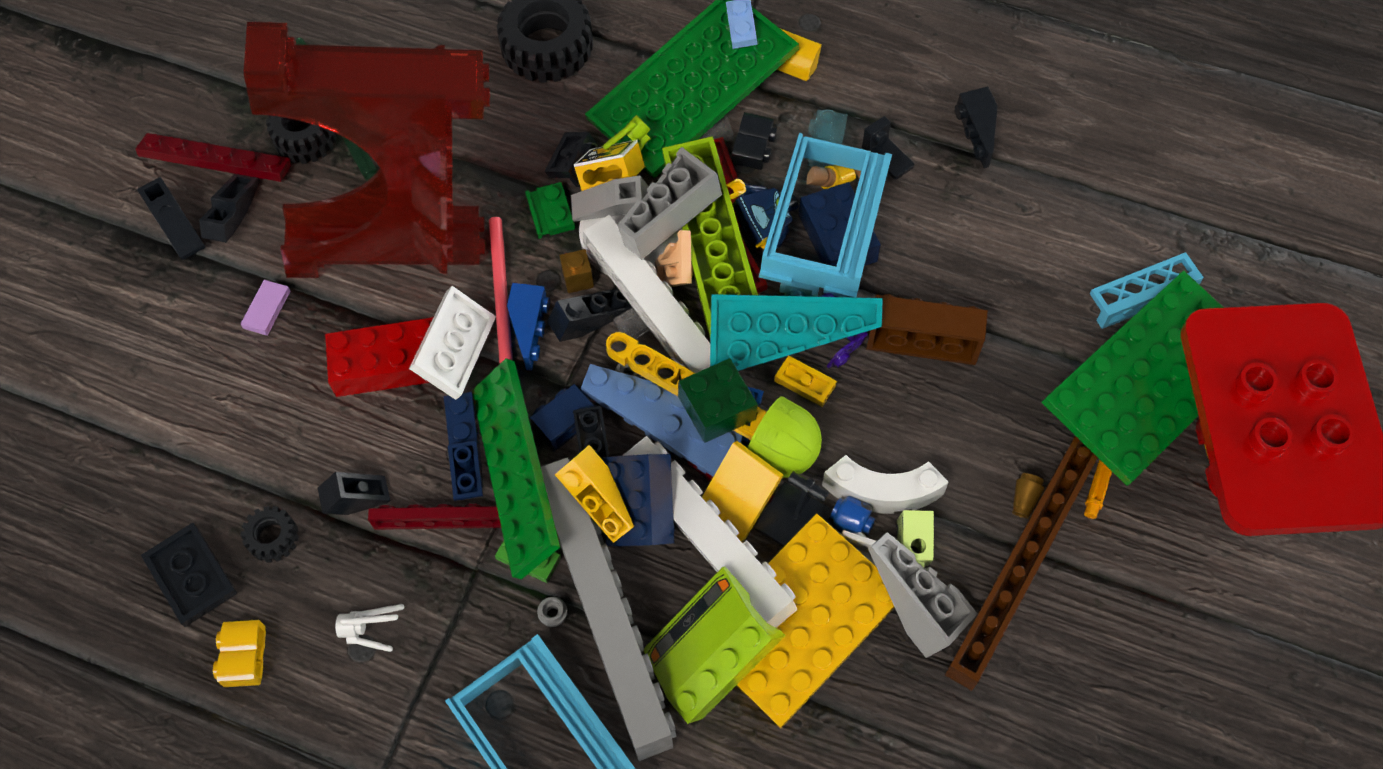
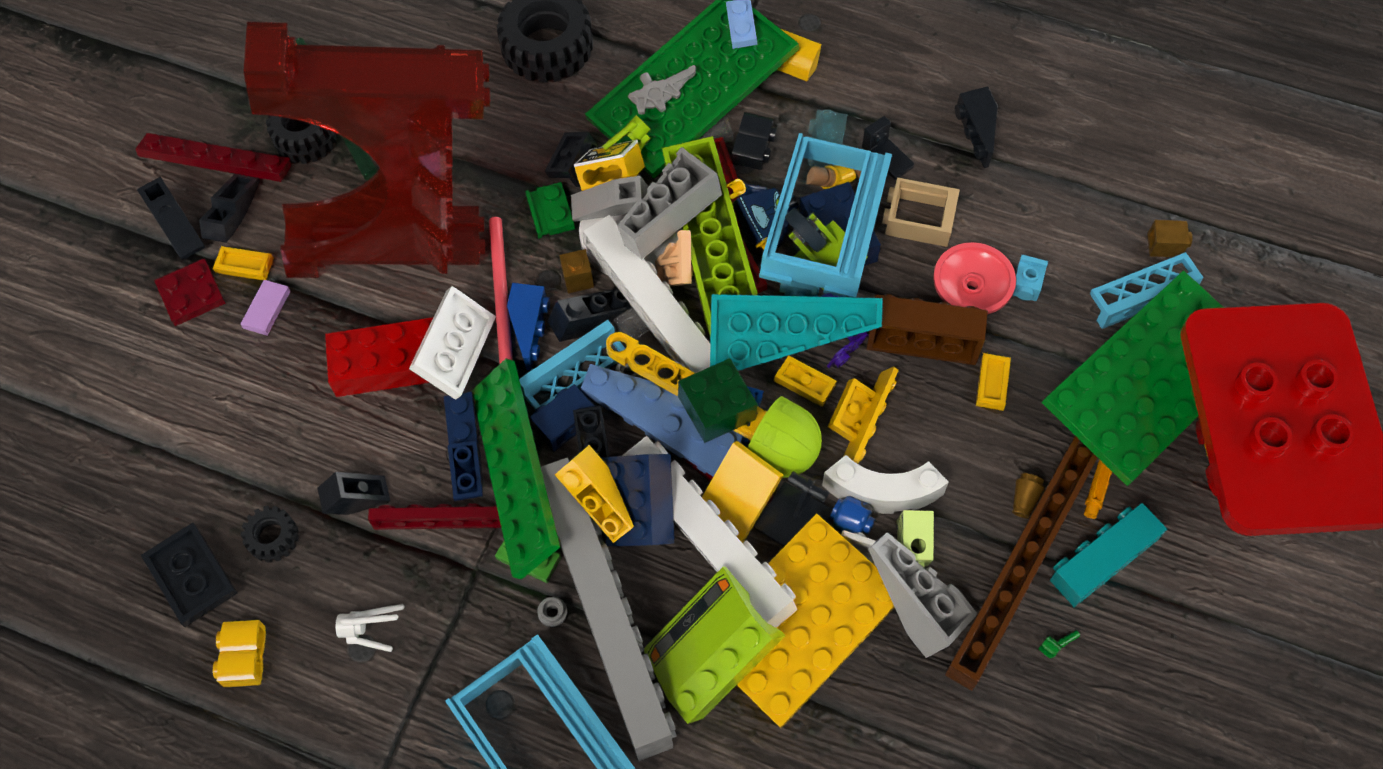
none -> dark red plate [154,258,226,326]
none -> yellow tile [213,246,274,280]
none -> medium azure fence [519,320,625,410]
none -> light grey piece [628,65,696,115]
none -> plate [785,208,868,291]
none -> yellow bracket [828,366,899,464]
none -> tan window [882,177,960,247]
none -> coral dish [933,242,1016,314]
none -> yellow tile [976,353,1011,411]
none -> medium azure brick [1013,255,1048,301]
none -> green hand [1038,630,1080,659]
none -> teal brick [1050,503,1168,608]
none -> pearl gold brick [1147,220,1192,257]

